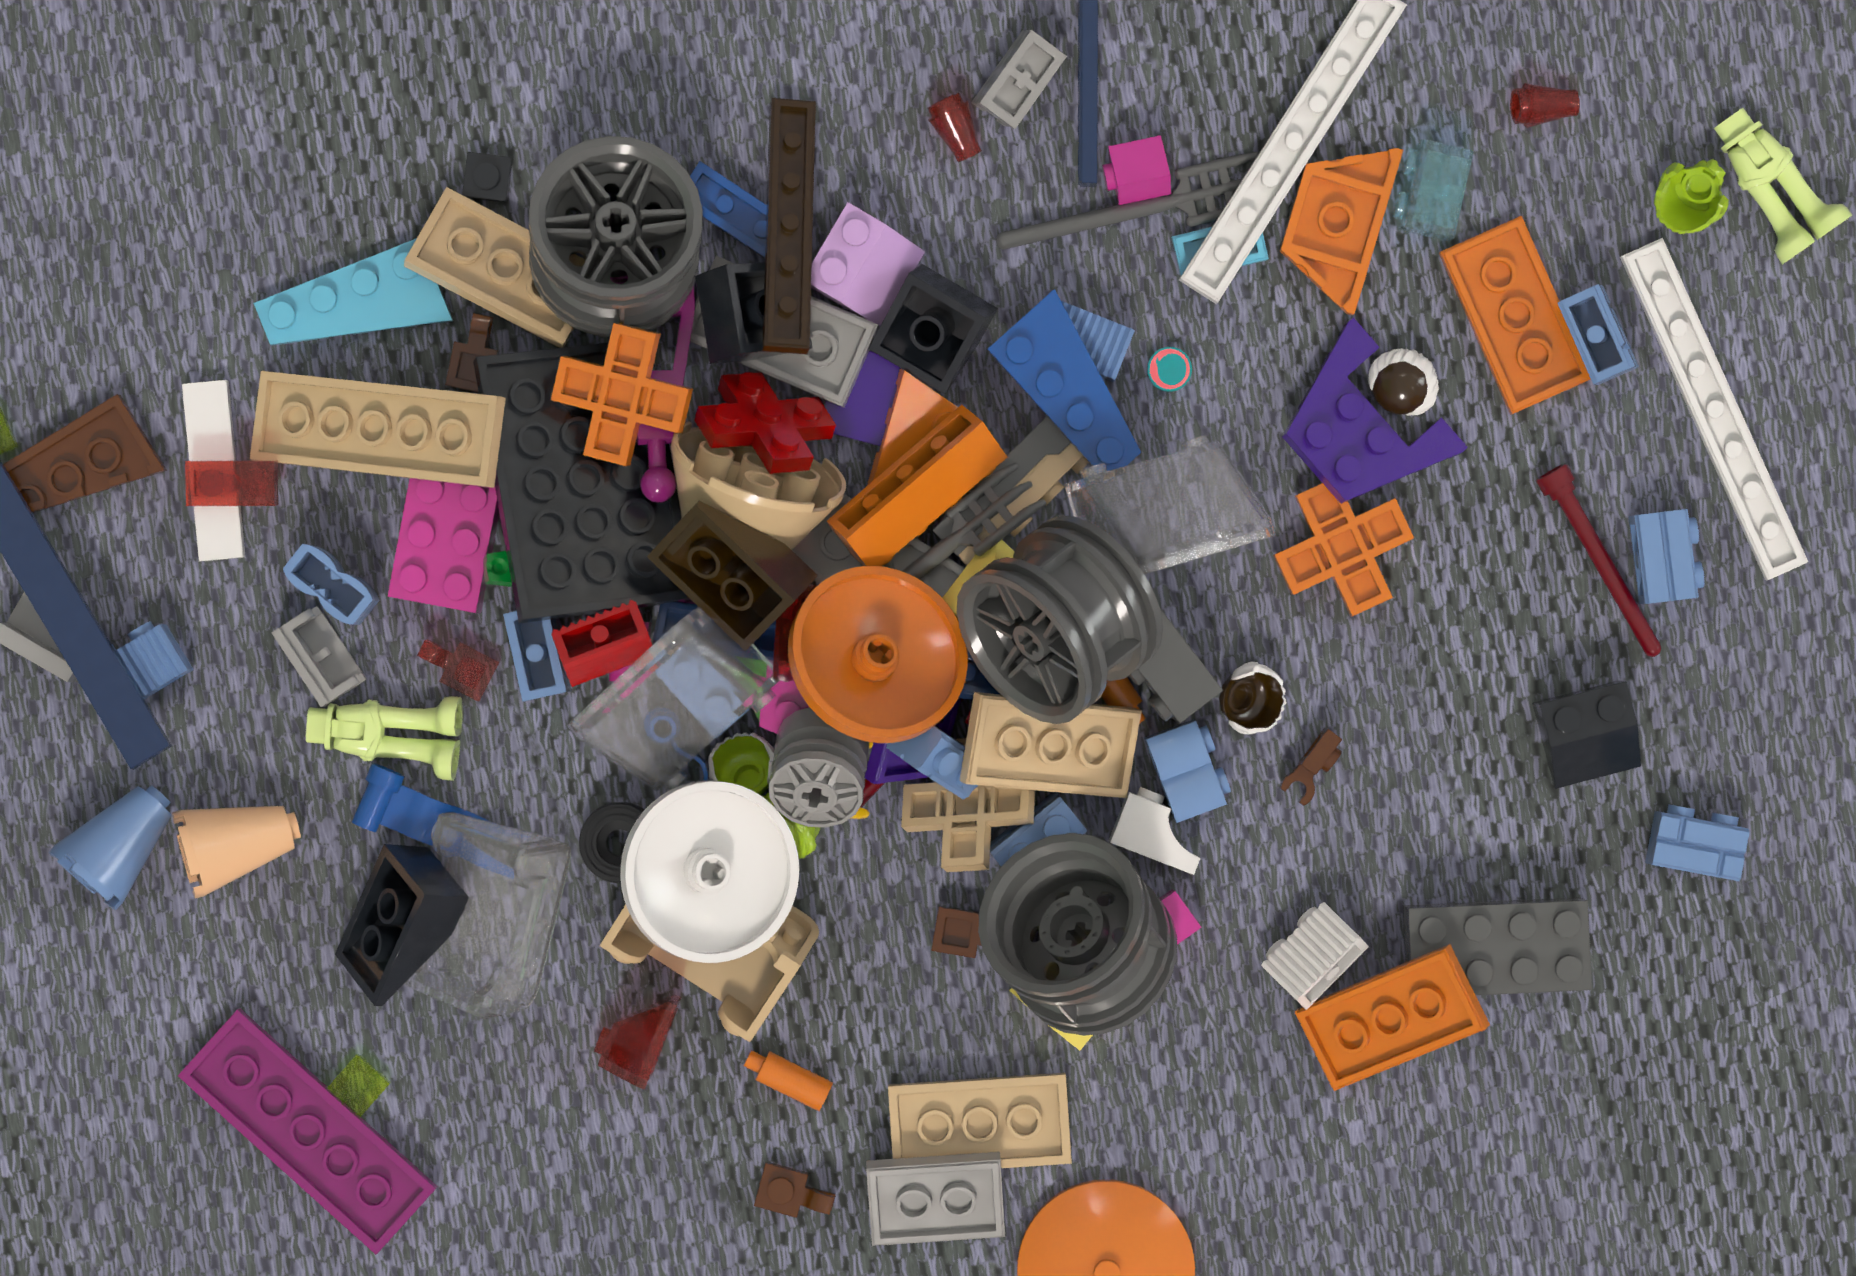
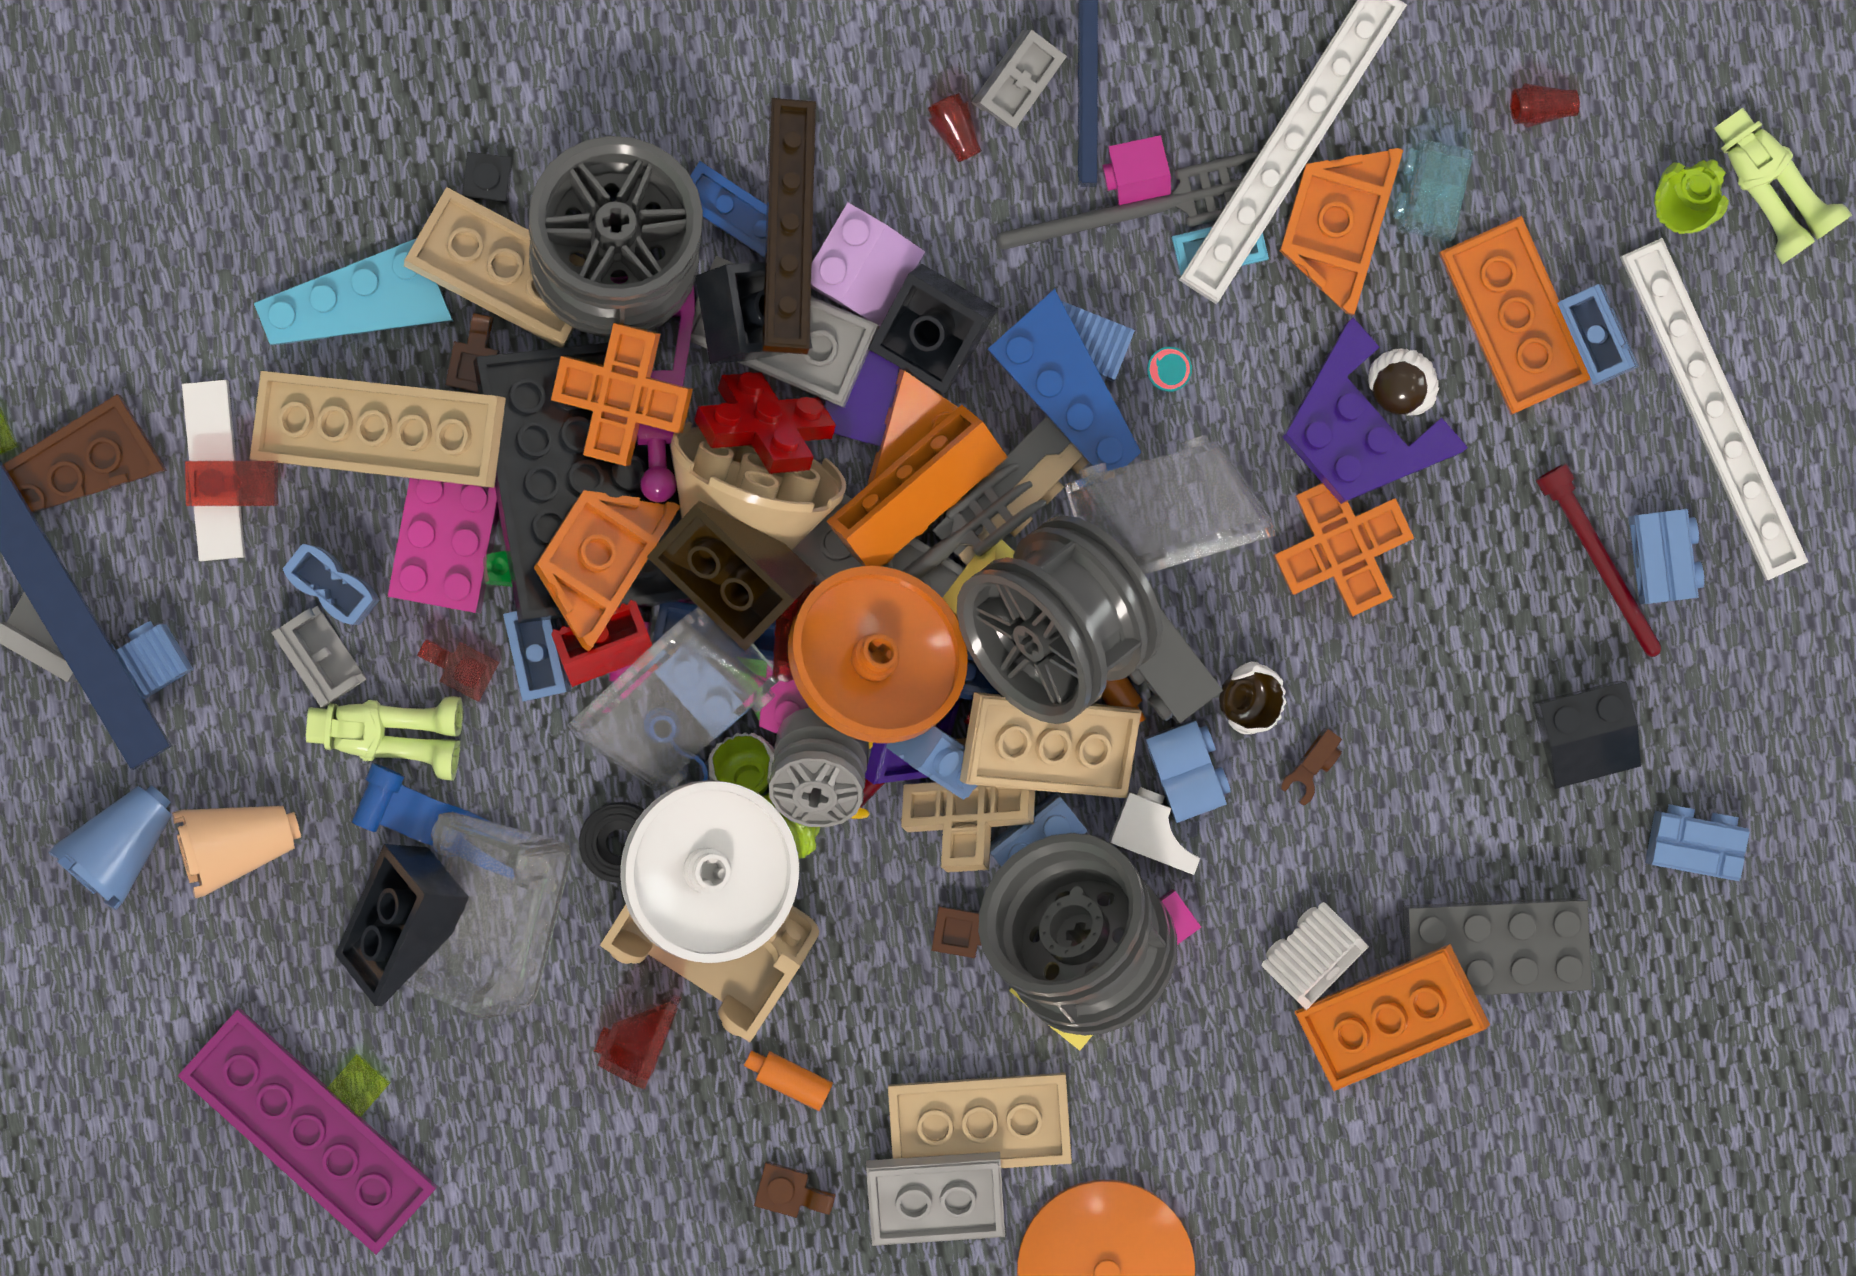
none -> orange wing [534,490,680,651]

